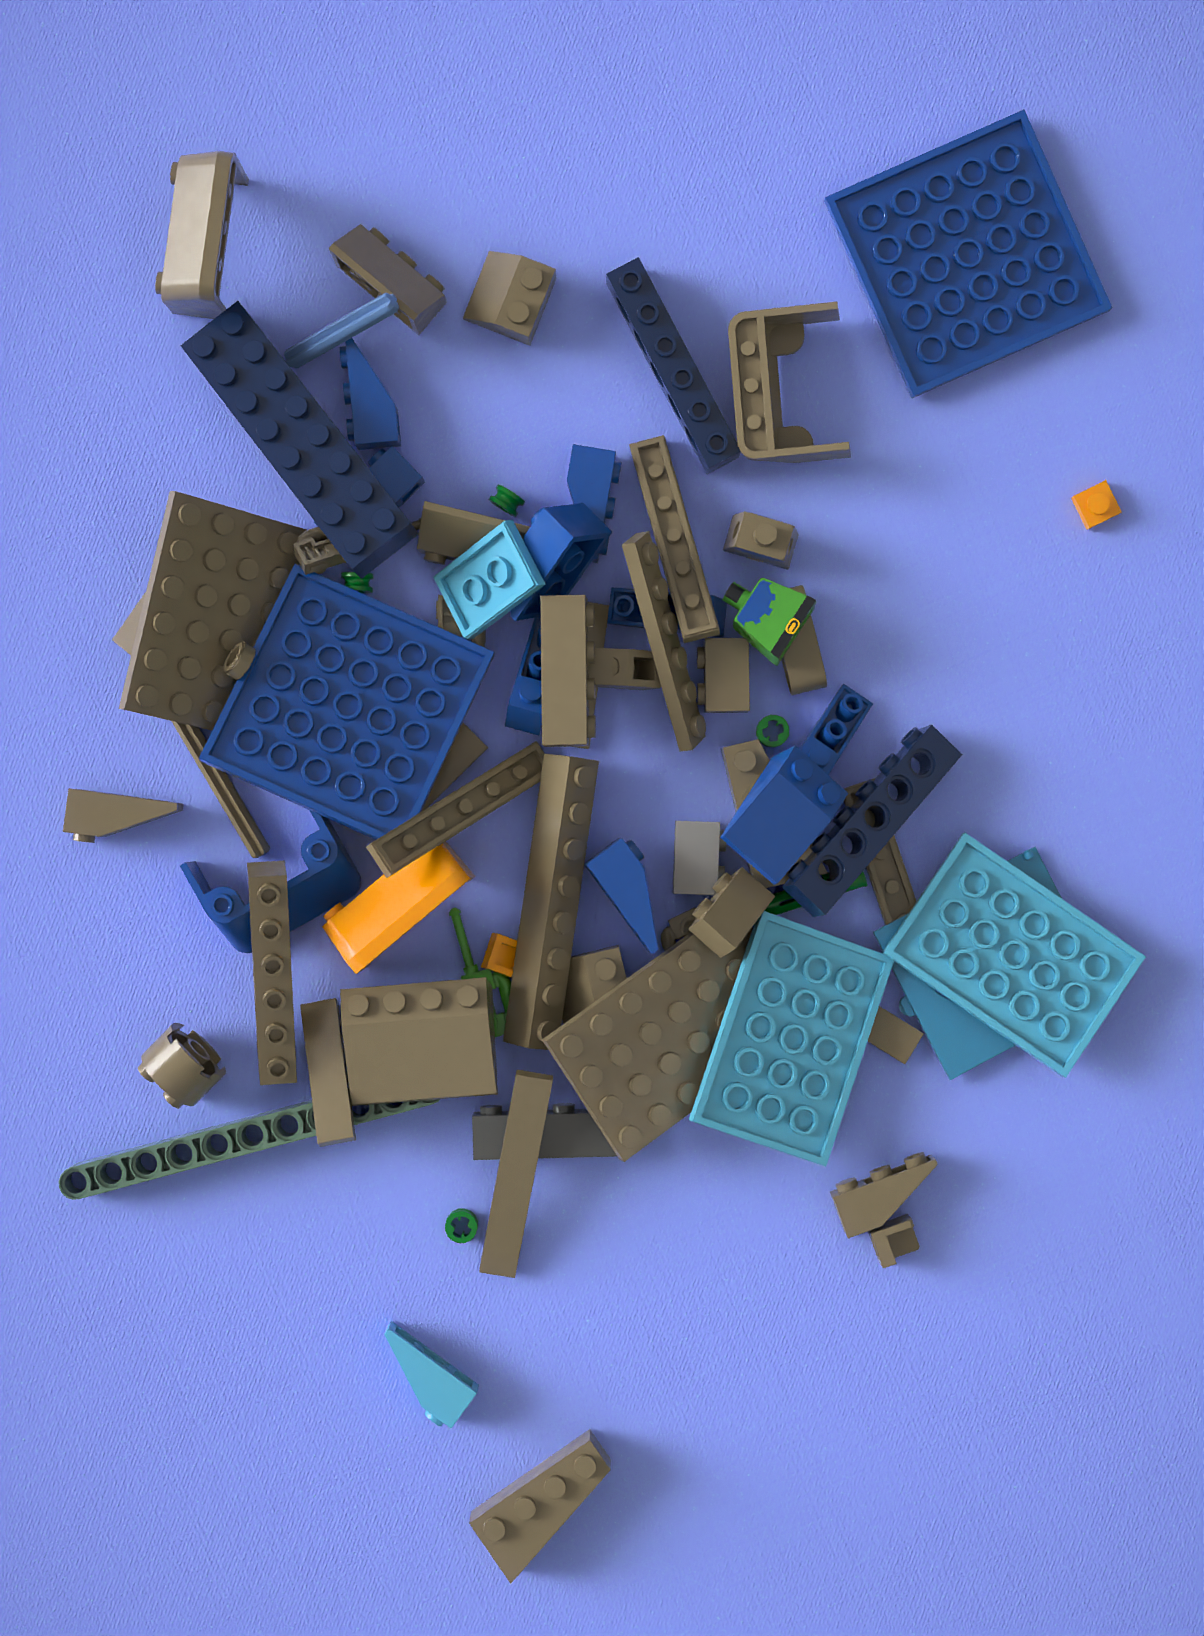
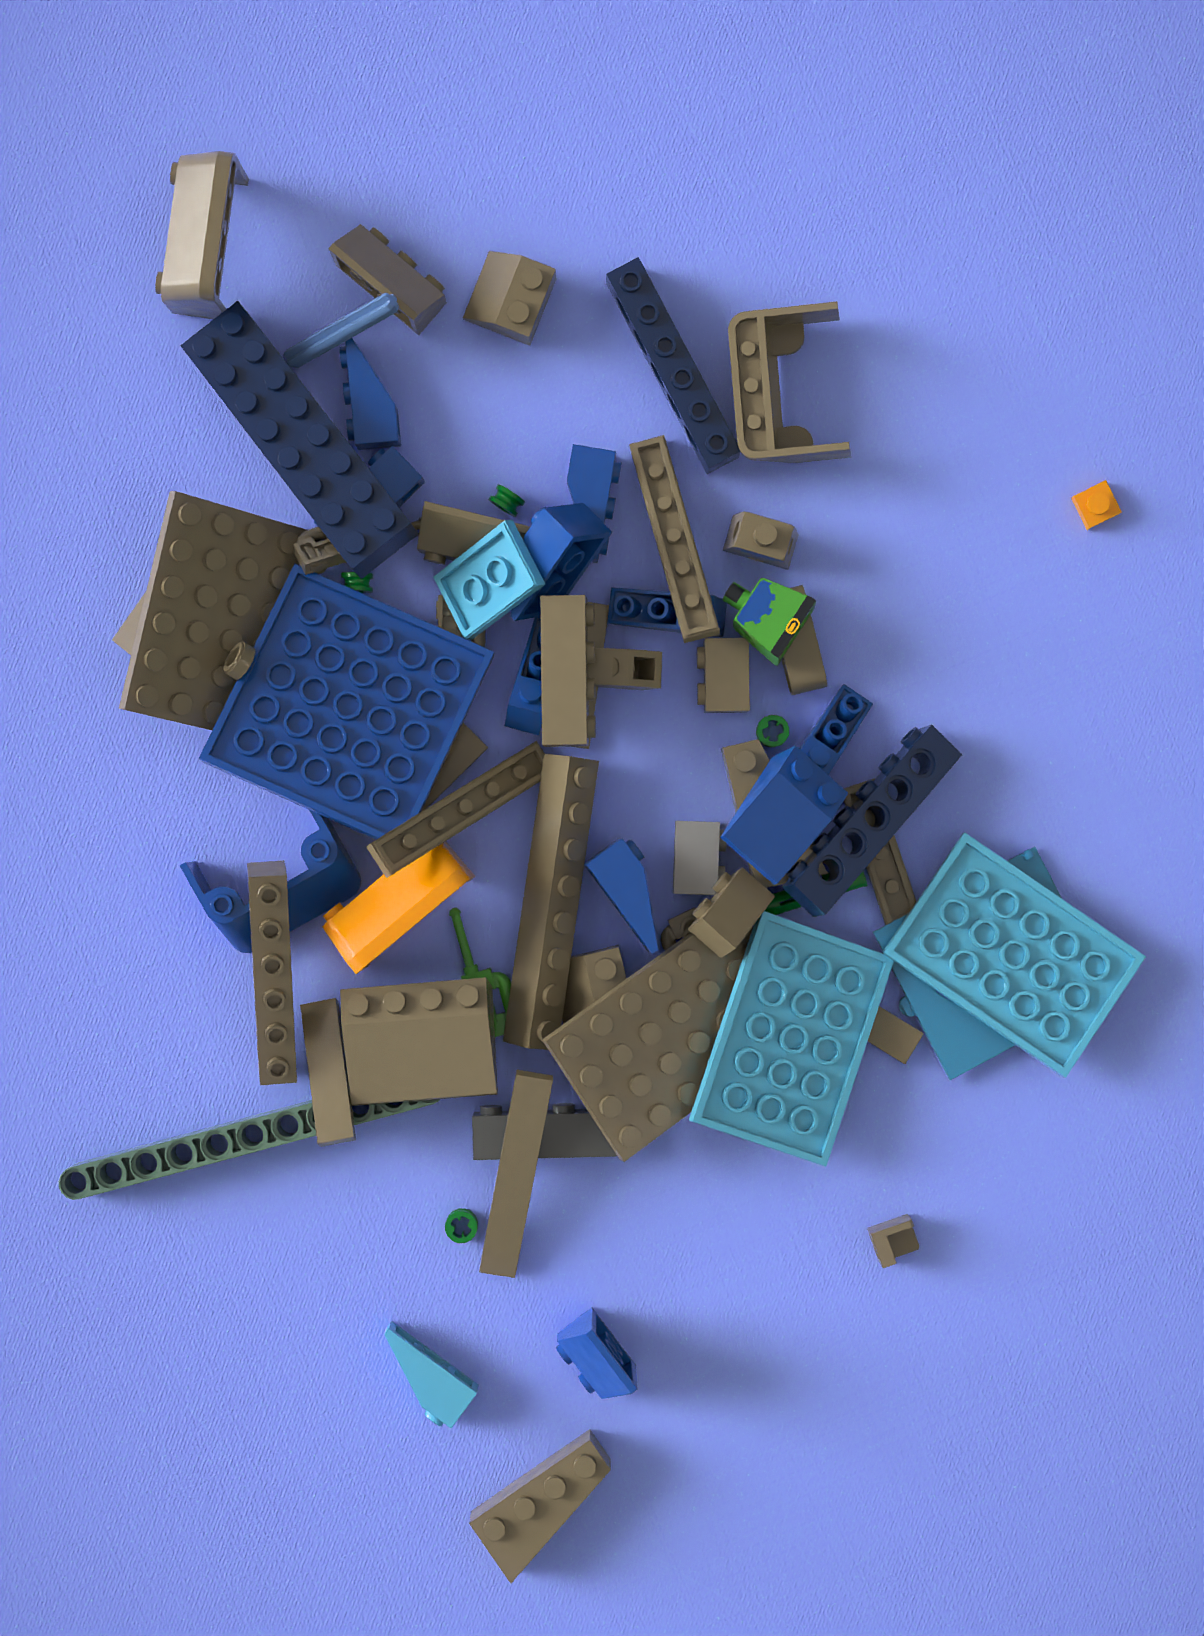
dark tan slope [63,788,184,843] -> none
dark tan brick [138,1023,226,1109] -> none
dark tan axle [171,721,270,858] -> none
light orange plate [481,933,517,978] -> none
dark tan plate [622,531,706,751] -> none
blue plate [824,109,1112,398] -> none
dark tan slope [830,1152,938,1238] -> none
none -> blue slope [556,1307,638,1399]

